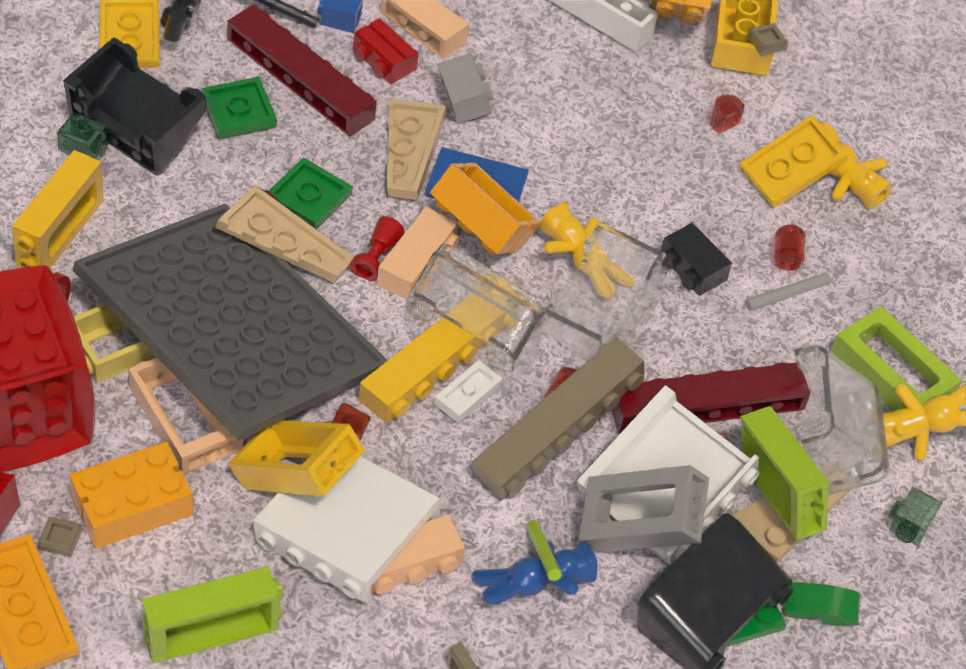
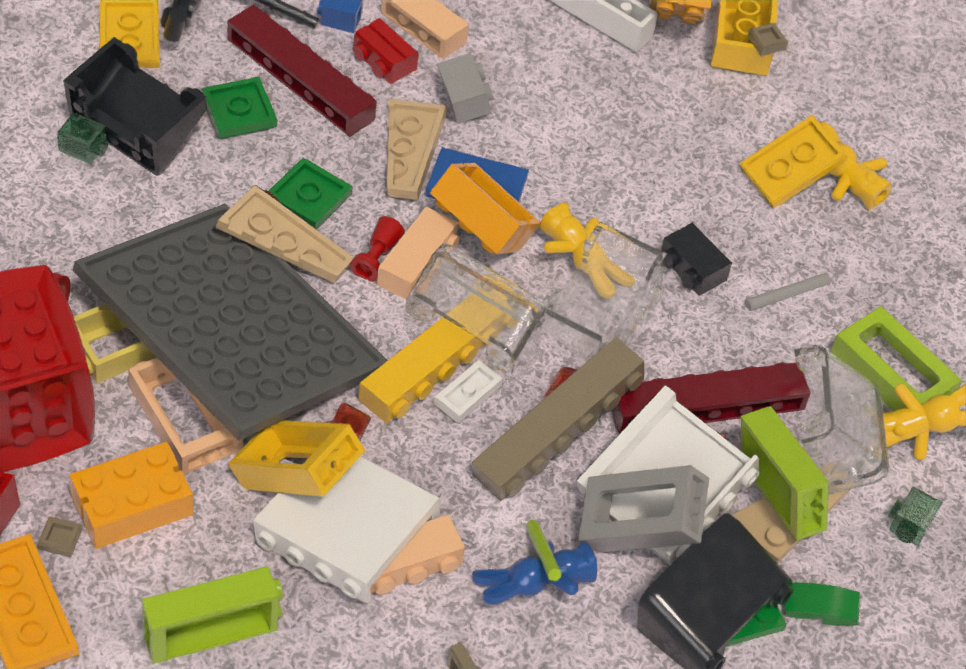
yellow piece [12,150,104,268] -> none
clear red brick [710,95,745,134] -> none
clear red brick [774,224,806,271] -> none

